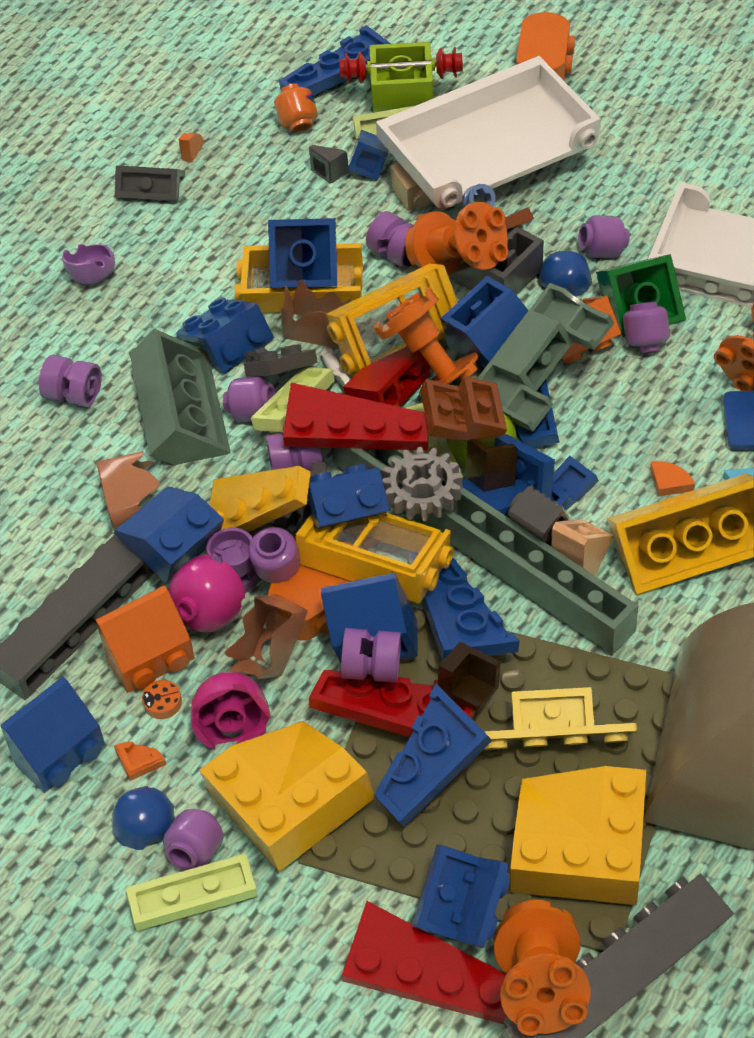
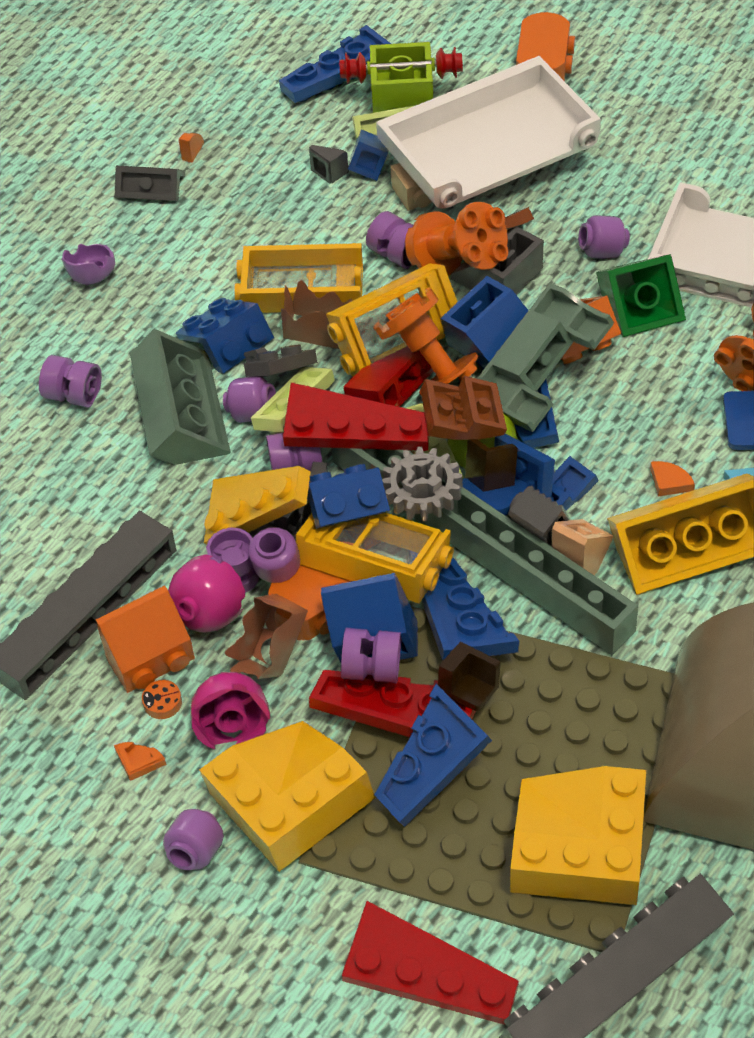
blue slope [0,676,105,793] -> none
nougat piece [96,451,160,531] -> none
blue hair [111,786,175,850] -> none
blue slope [114,486,224,584] -> none
yellowish green plate [126,853,258,931] -> none
blue slope [268,218,337,288] -> none
orange head [274,84,318,132] -> none
white piece [320,348,351,387] -> none
blue bracket [412,844,510,948] -> none
medium blue bush [462,184,496,207] -> none
light yellow bracket [484,687,637,750] -> none
orange piece [493,900,591,1036] -> none
blue hair [539,251,592,297] -> none
medium lavender head [623,301,670,353] -> none

